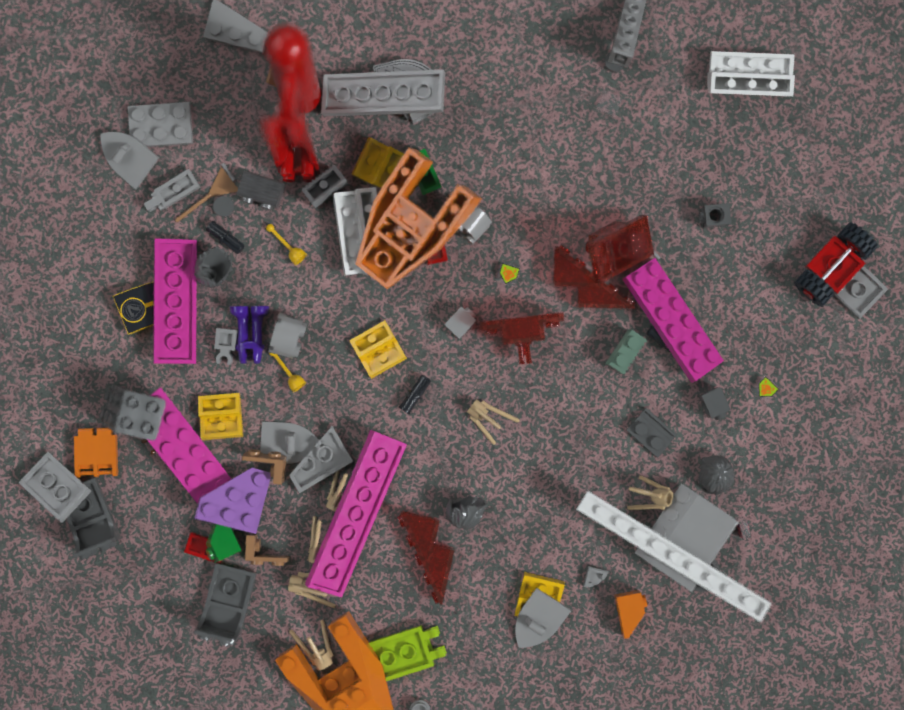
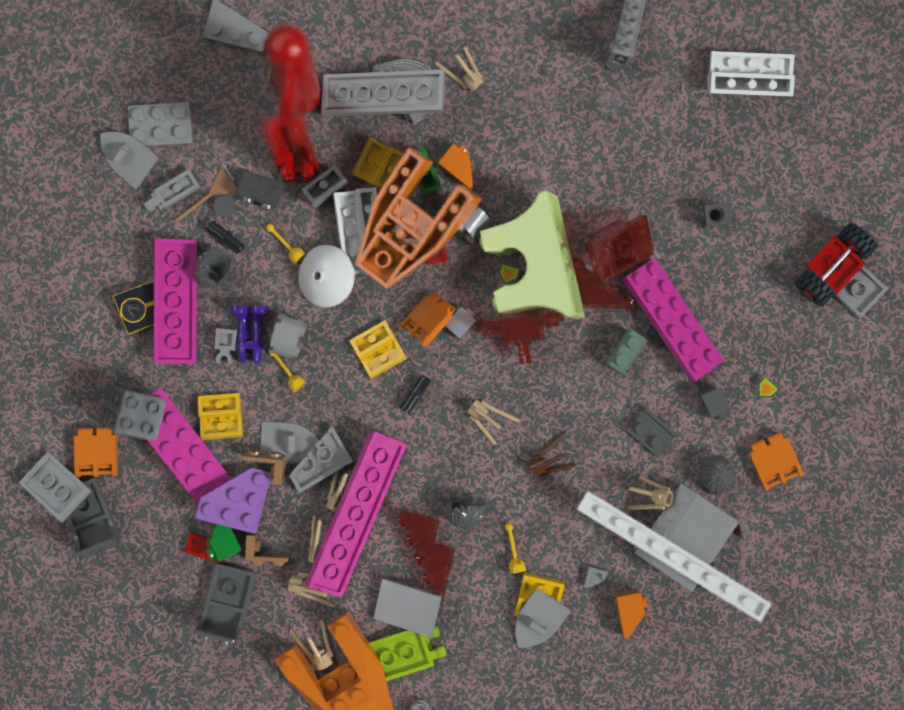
none -> white dish [298,245,355,307]
none -> light grey tile [373,578,442,637]
none -> orange plate [401,292,455,347]
none -> tan plant [435,46,484,92]
none -> orange slope [438,143,473,190]
none -> yellowish green piece [479,191,585,319]
none -> yellow hinge [505,523,526,574]
none -> reddish brown plant [528,432,576,477]
none -> orange plate [748,432,804,492]

